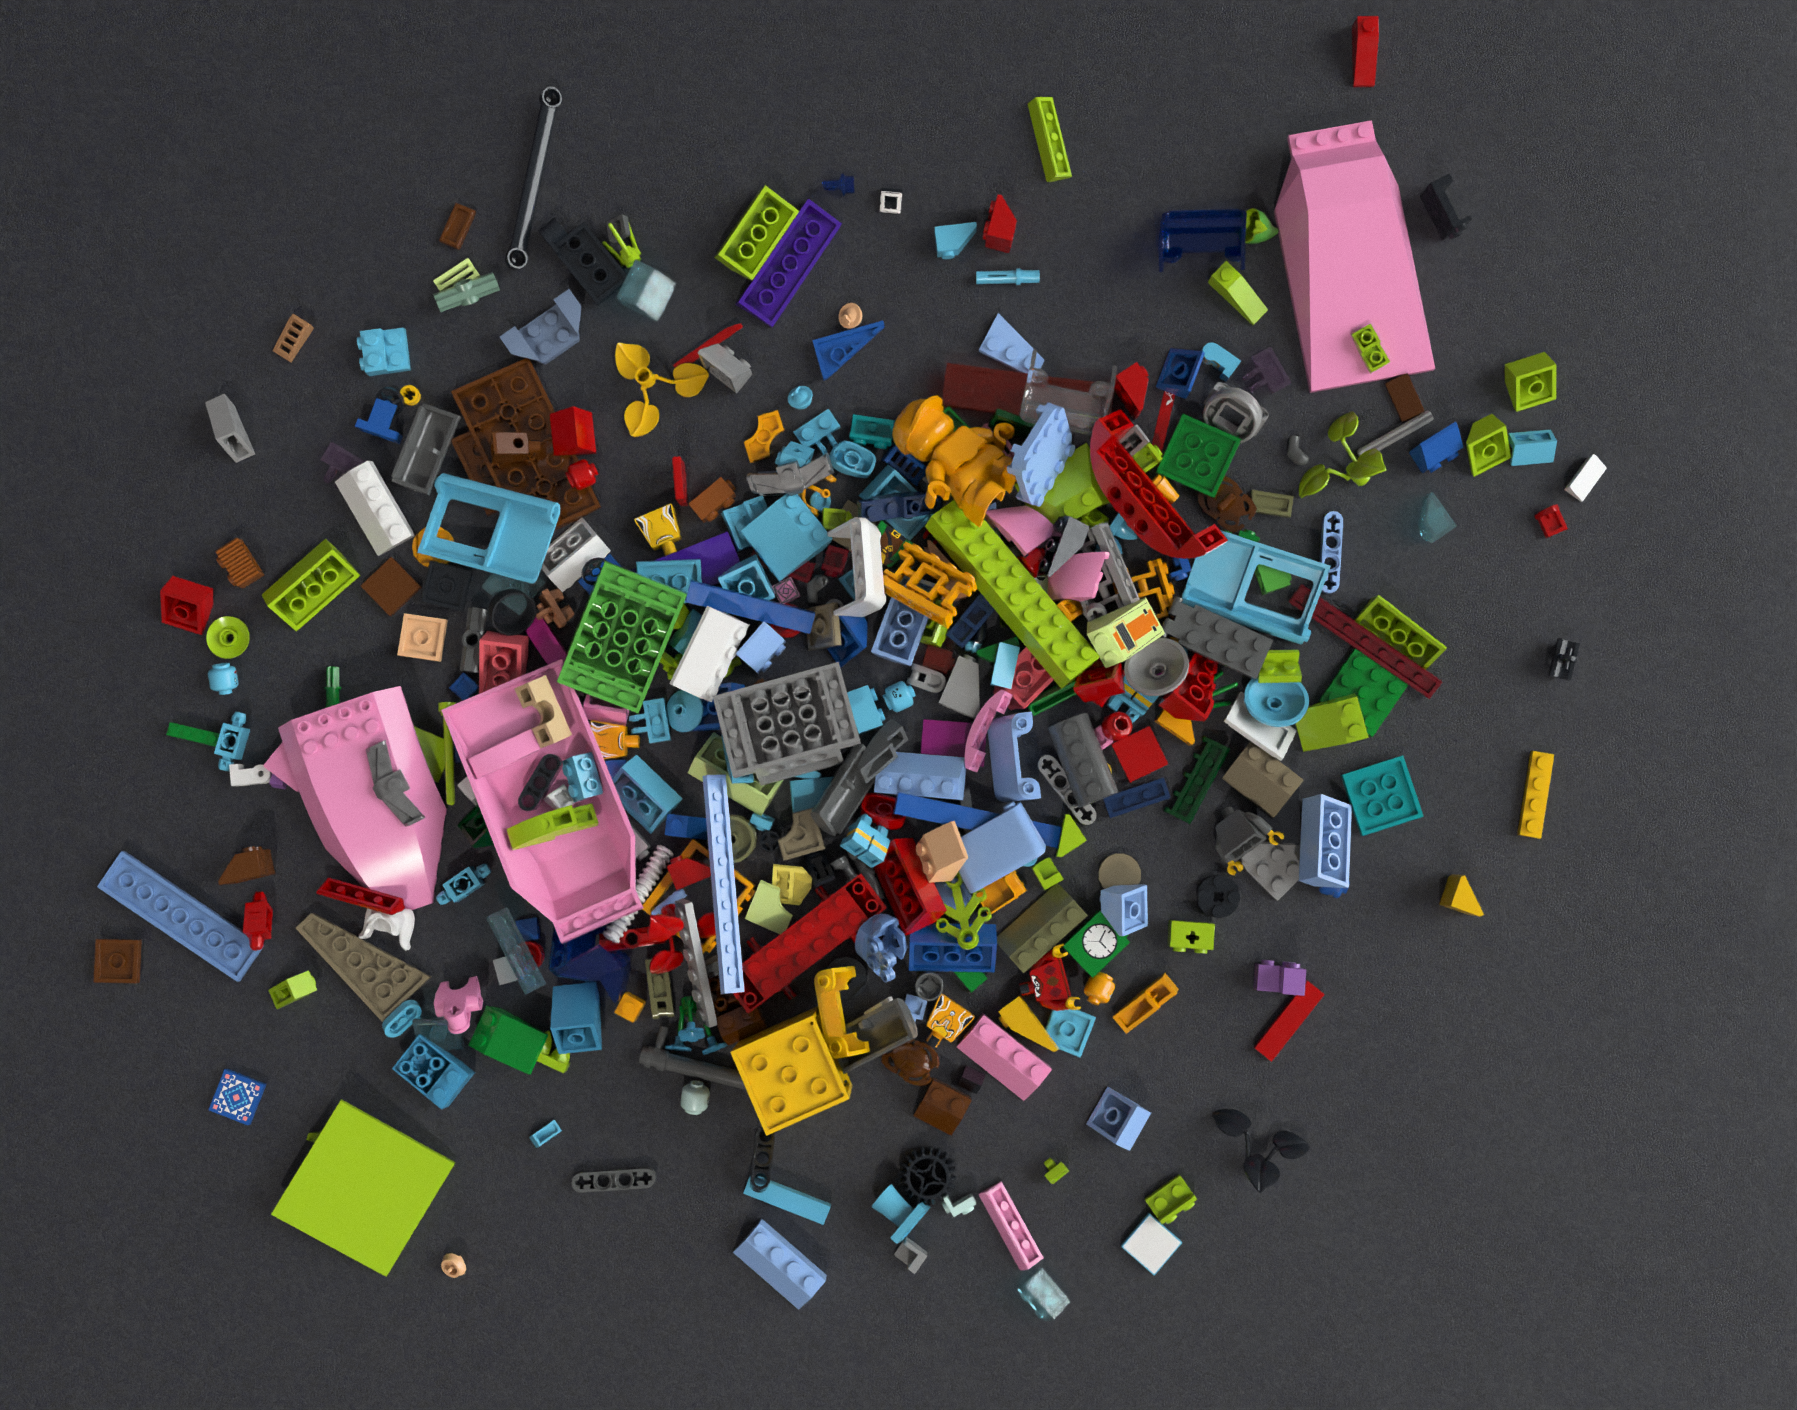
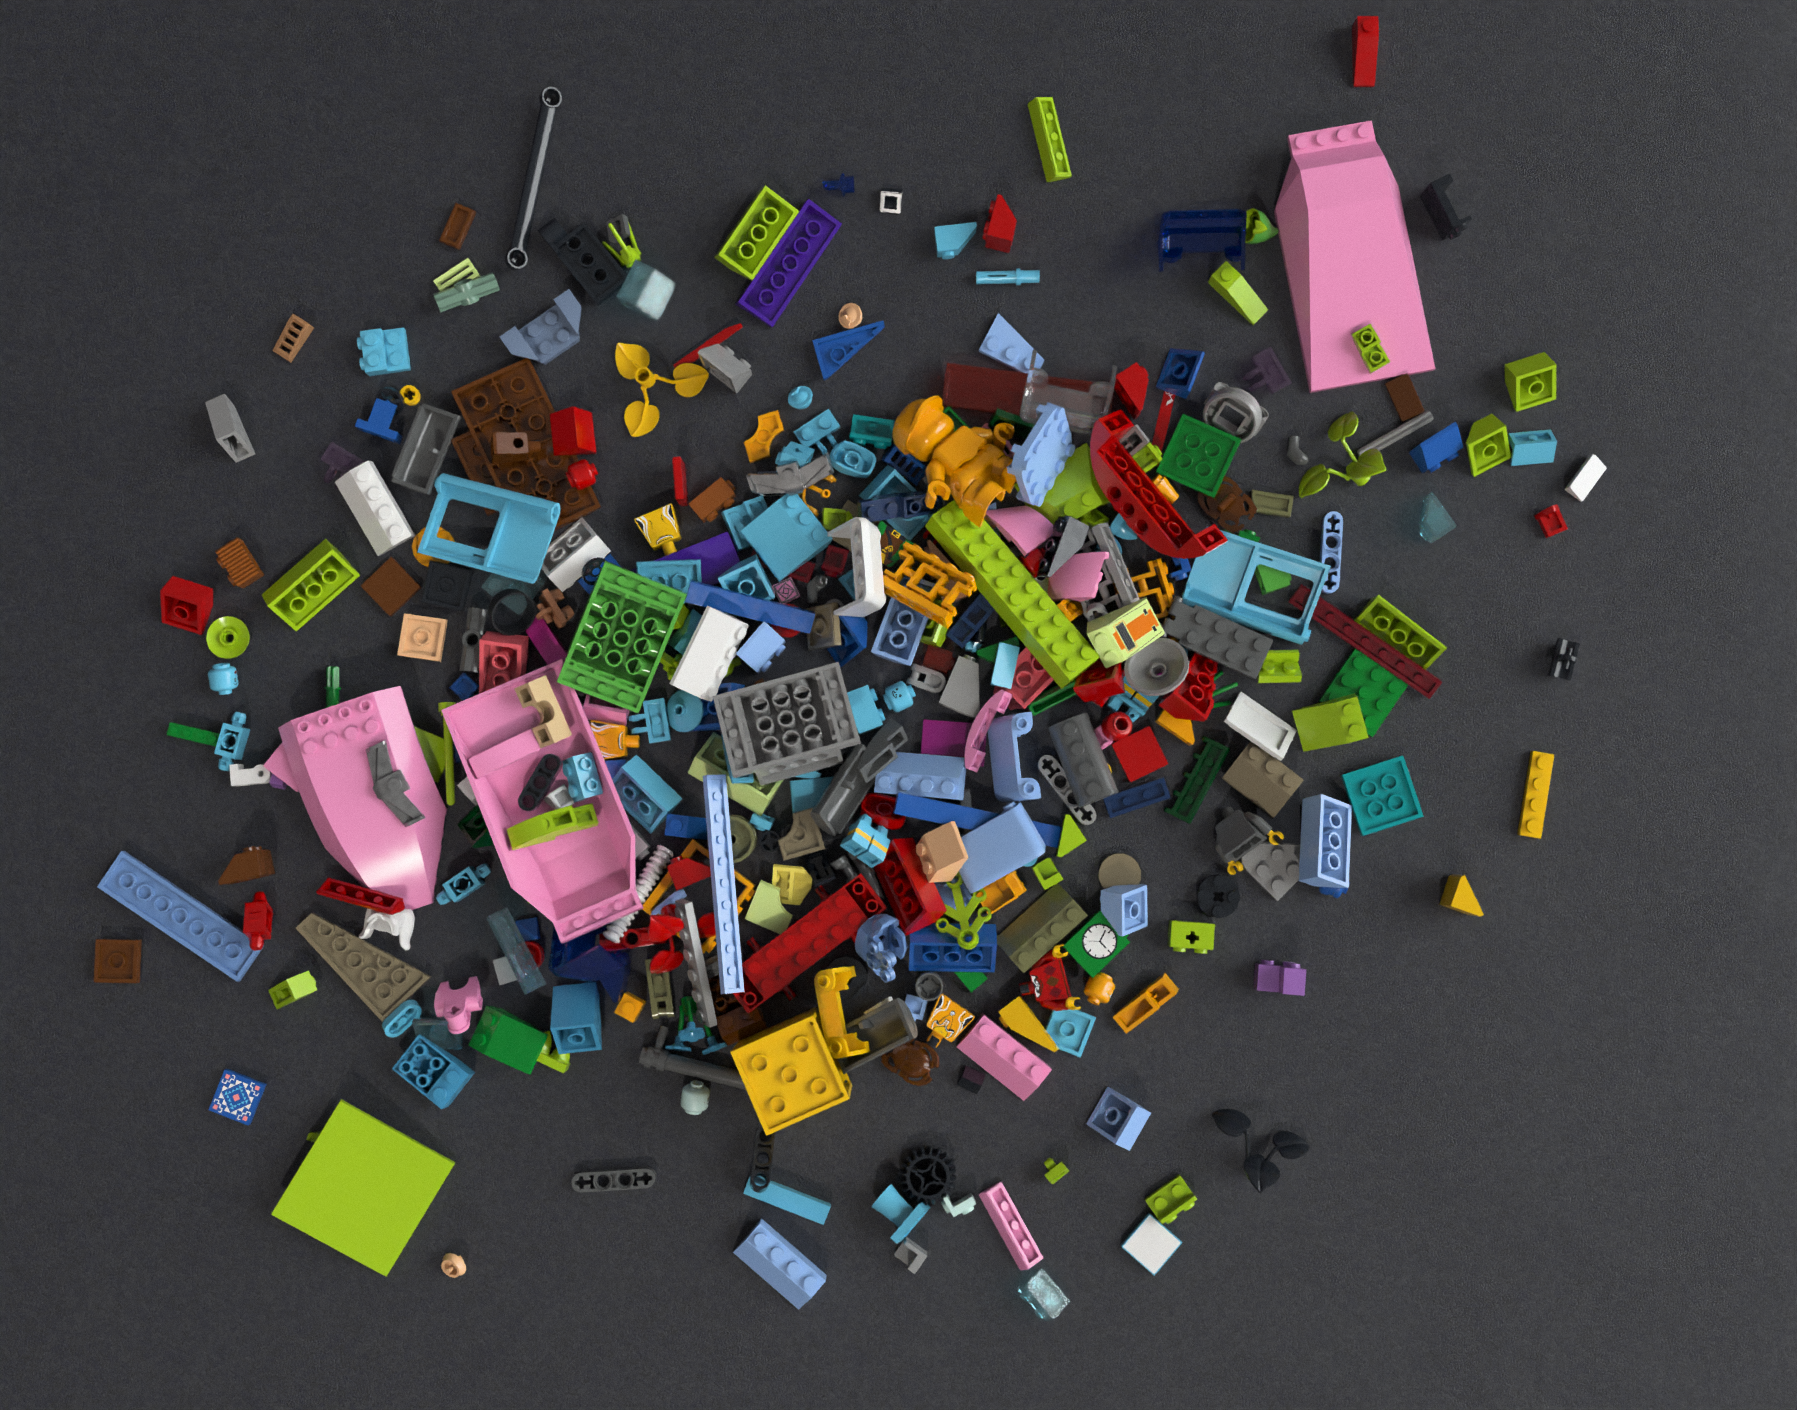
medium azure piece [529,1120,562,1148] -> none
medium azure tile [810,492,831,513] -> none
reddish brown slope [913,1077,972,1136] -> none
medium azure leg [1201,343,1241,382] -> none
medium azure dish [1244,678,1309,727] -> none
red tile [1253,980,1325,1062] -> none

